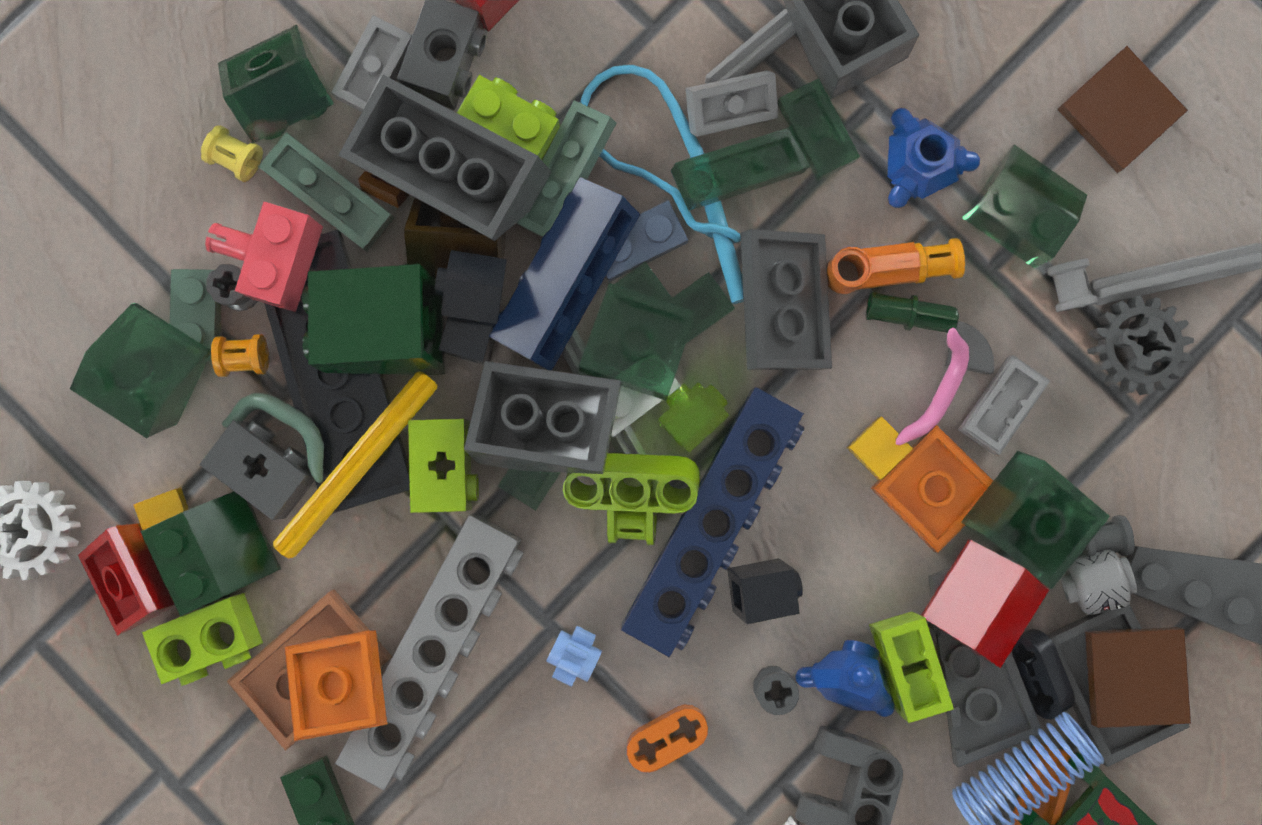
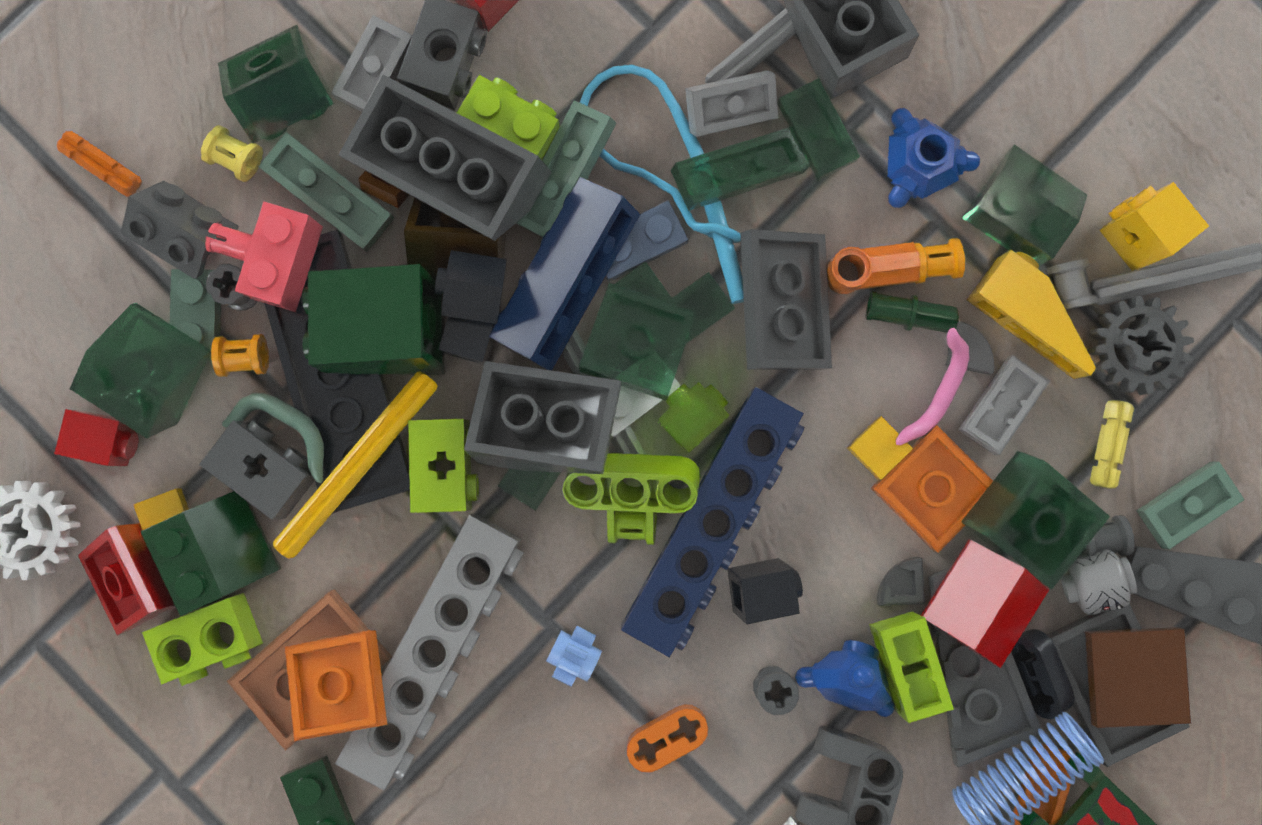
reddish brown tile [1057,46,1188,173] -> none
none -> red brick [54,409,139,466]
none -> orange axle [56,131,142,197]
none -> dark grey bracket [121,181,239,279]
none -> dark grey tile [877,557,925,606]
none -> yellow slope [966,250,1096,379]
none -> light yellow axle [1090,400,1134,489]
none -> yellow brick [1099,182,1209,271]
none -> sand green plate [1136,461,1245,550]

